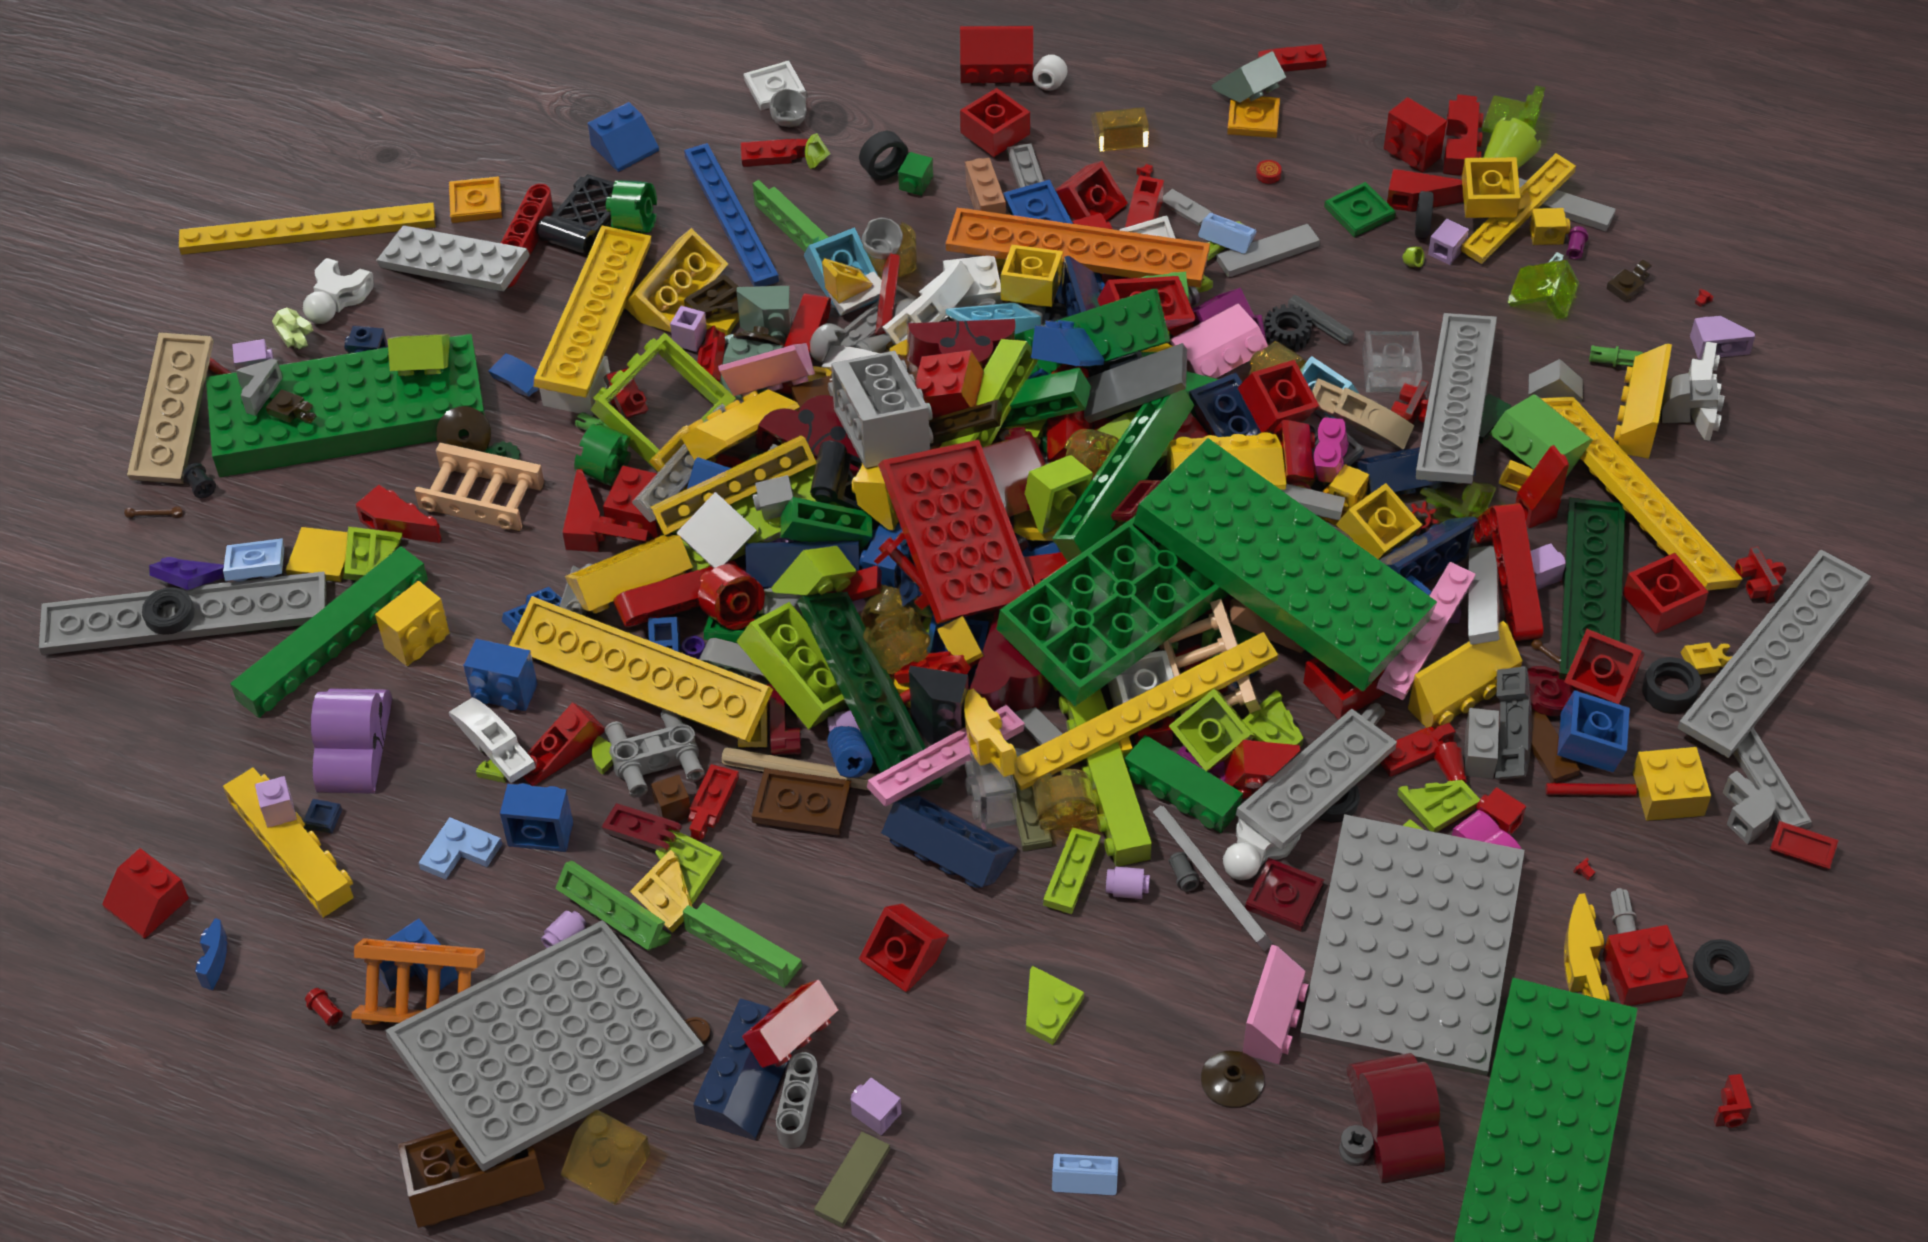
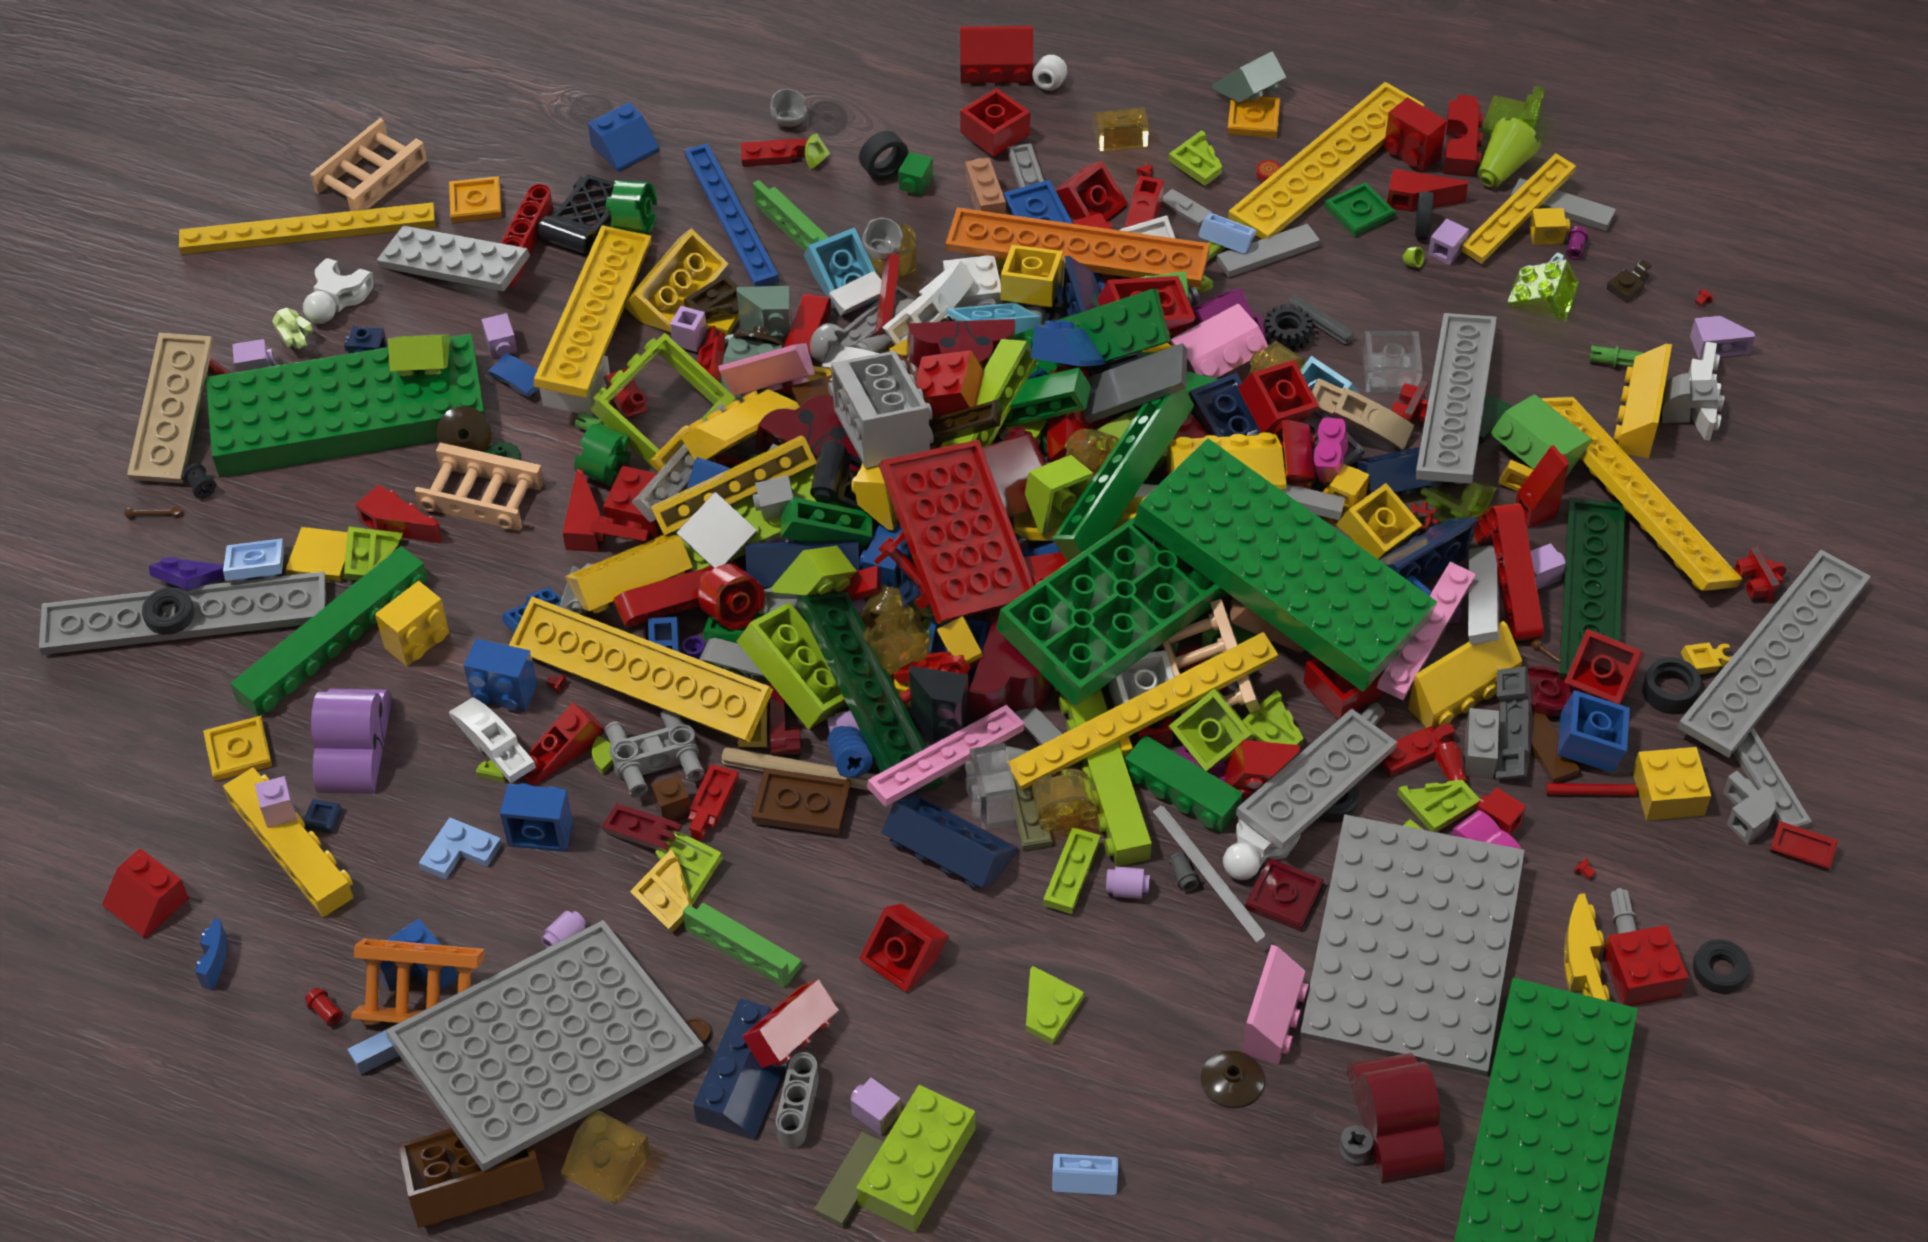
light grey slope [236,359,283,416] -> none
dark brown plate [266,389,317,424] -> none
bright green fence [555,861,671,950] -> none
white tile [744,61,806,111] -> none
yellow slope [822,258,873,303] -> none
yellow slope [964,689,1017,777] -> none
dark red slope [1111,480,1162,520] -> none
red hinge [1258,44,1327,72] -> none
yellow brick [1462,157,1520,218] -> none
light grey slope [1528,359,1583,402] -> none
red brick [1623,553,1709,634] -> none
red bracket [1714,1074,1752,1128] -> none
none -> yellow tile [203,716,272,782]
none -> light nougat fence [310,118,427,211]
none -> light blue slope [347,1030,400,1075]
none -> lavender brick [481,313,518,359]
none -> red piece [546,675,567,693]
none -> lime brick [856,1085,976,1233]
none -> lime wing [1168,130,1222,186]
none -> yellow plate [1228,82,1424,239]

